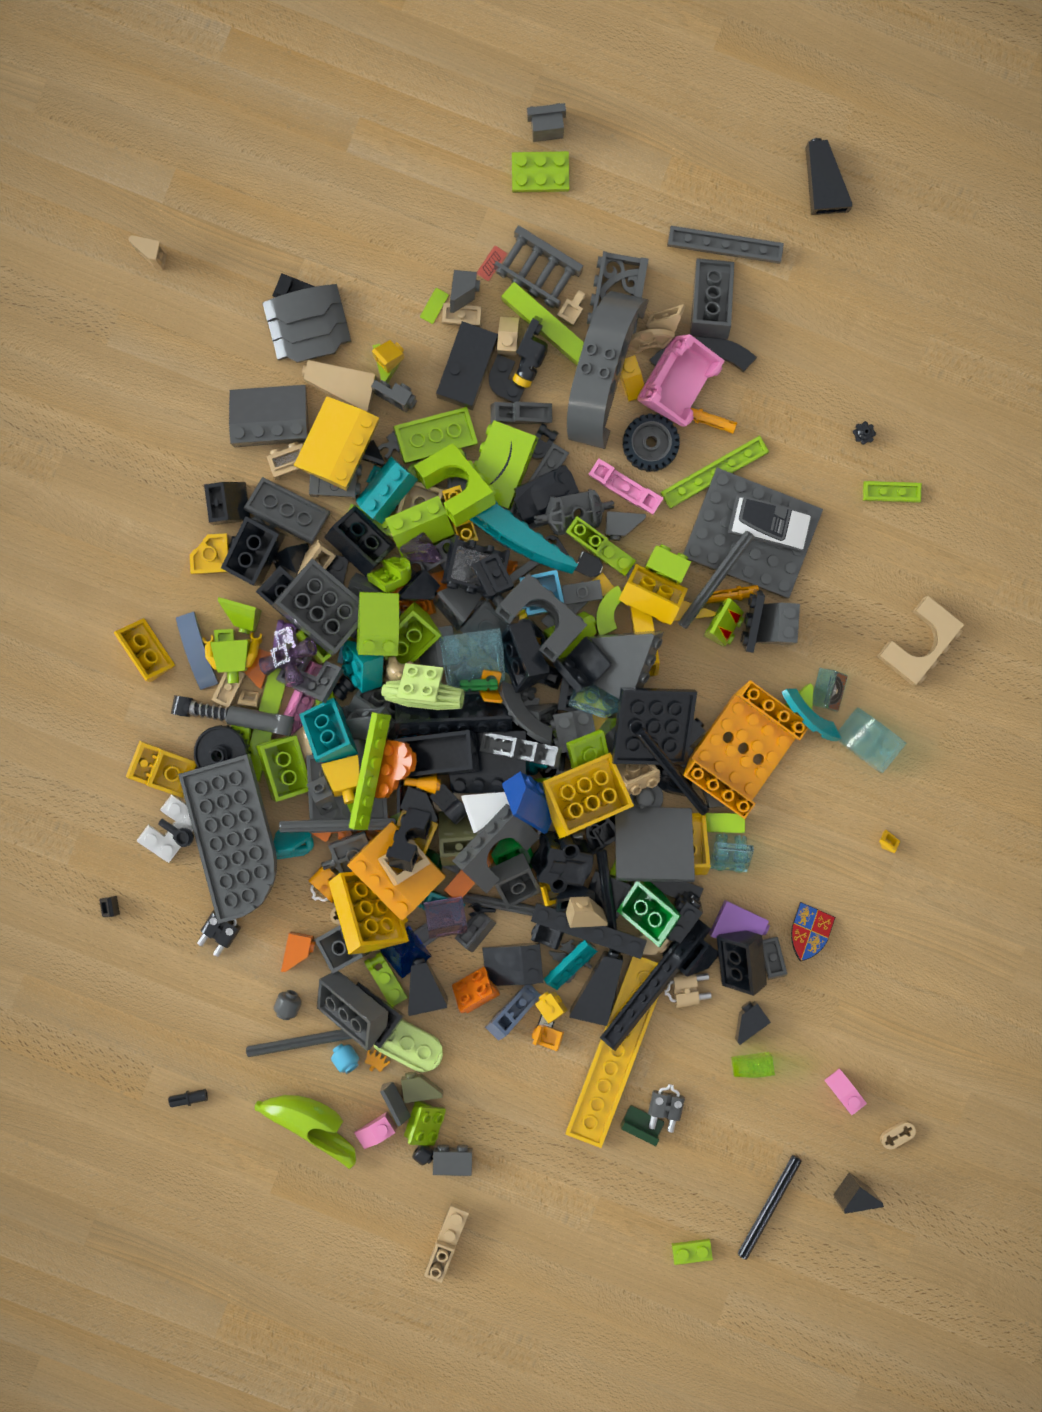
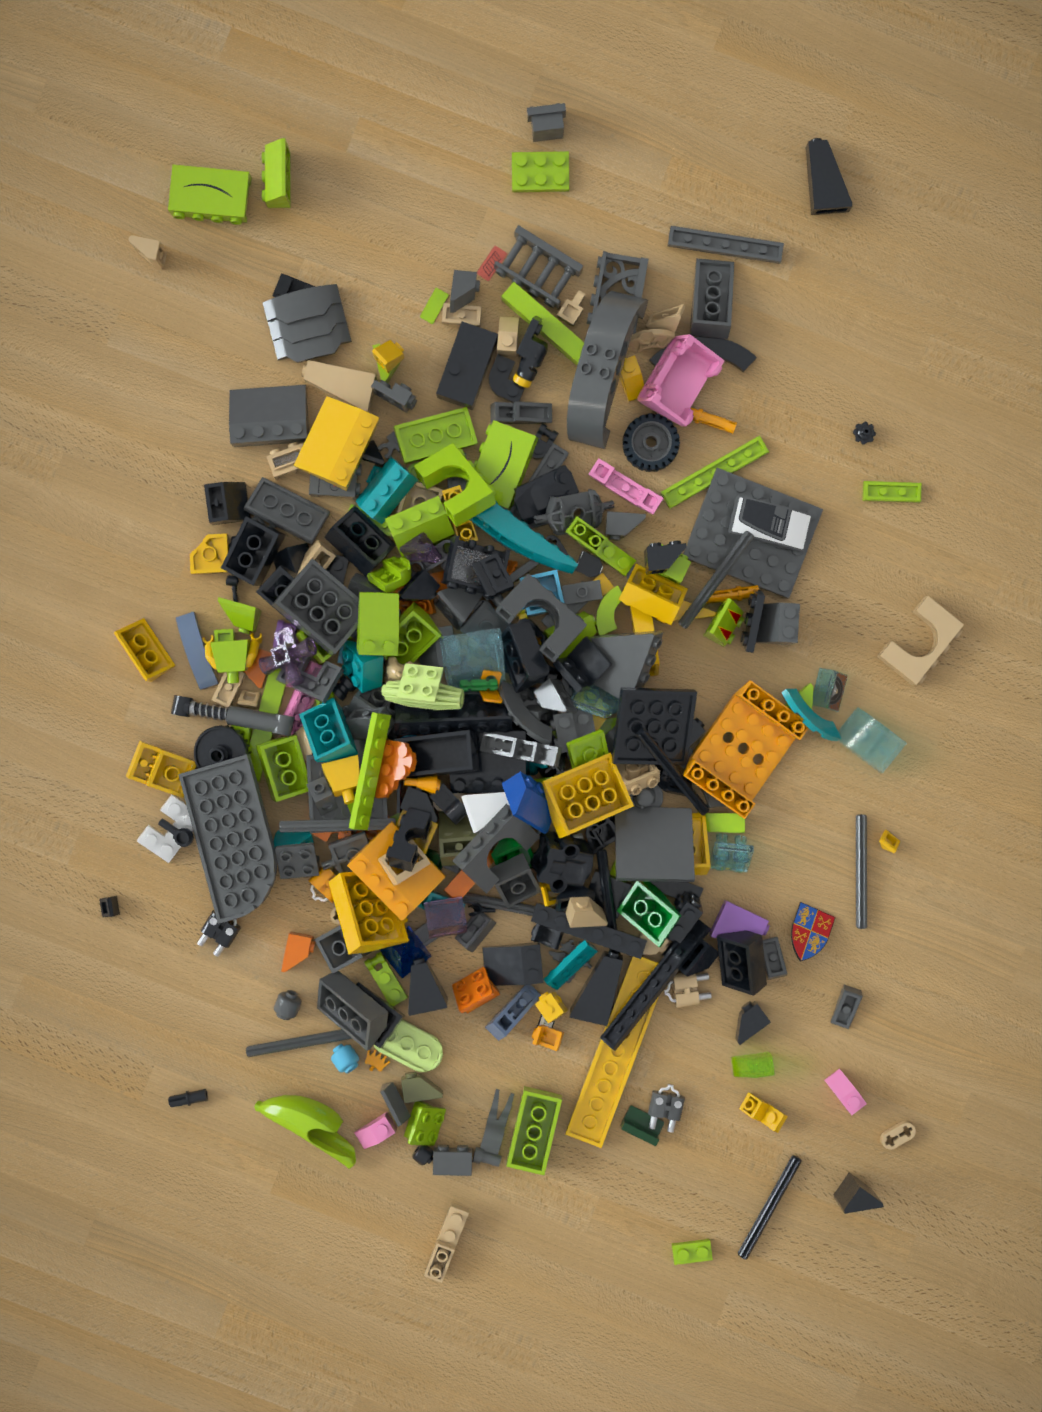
none -> lime panel [168,164,252,225]
none -> black hand [226,575,239,602]
none -> lime slope [262,138,291,208]
none -> dark grey bracket [275,843,320,879]
none -> dark grey flag [472,1089,514,1167]
none -> lime brick [506,1086,562,1175]
none -> slope [534,678,578,714]
none -> black slope [644,541,686,575]
none -> yellow slope [739,1092,788,1133]
none -> dark grey slope [830,985,863,1029]
none -> dark grey axle [856,814,867,929]

